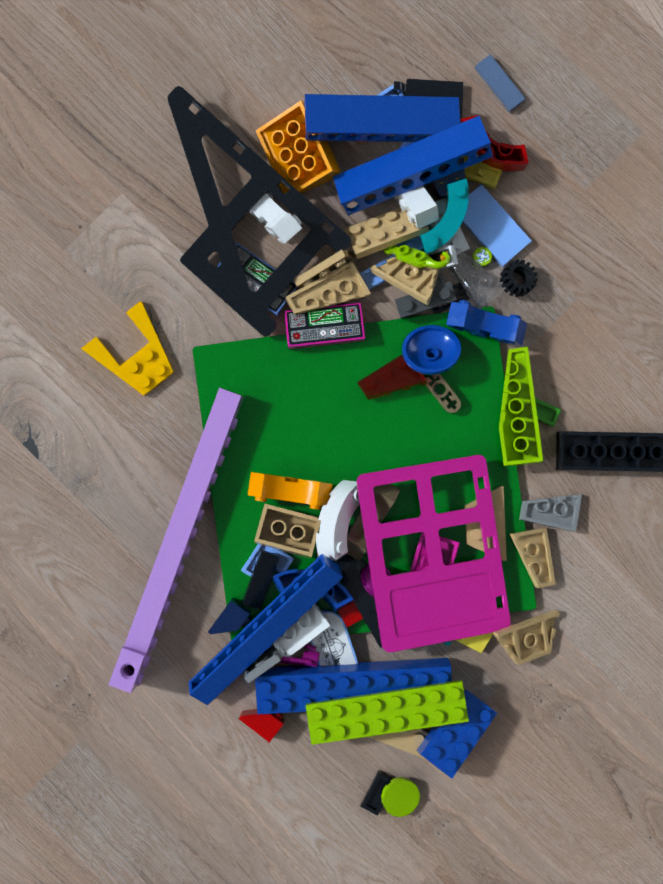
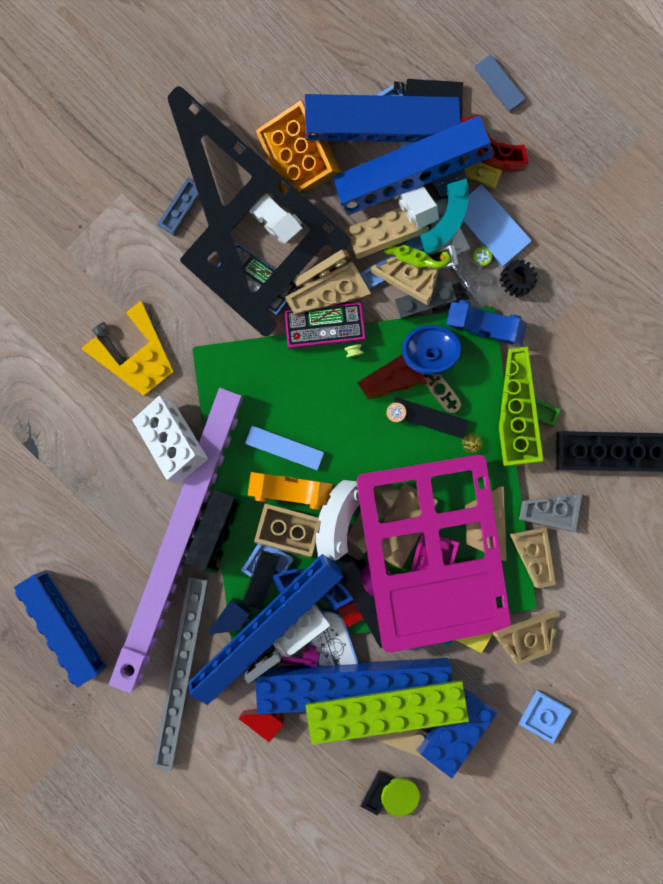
none -> blue brick [14,570,107,688]
none -> hinge [92,322,127,364]
none -> white brick [132,395,208,483]
none -> light grey plate [152,576,208,771]
none -> sand blue tile [157,177,199,236]
none -> black wedge [184,489,240,574]
none -> light blue tile [245,426,324,470]
none -> yellowish green bush [345,344,363,358]
none -> tan plate [382,482,438,569]
none -> light nougat tile [386,403,406,422]
none -> black tile [393,397,469,439]
none -> clear yellow tile [462,434,482,453]
none -> light blue tile [519,690,572,744]

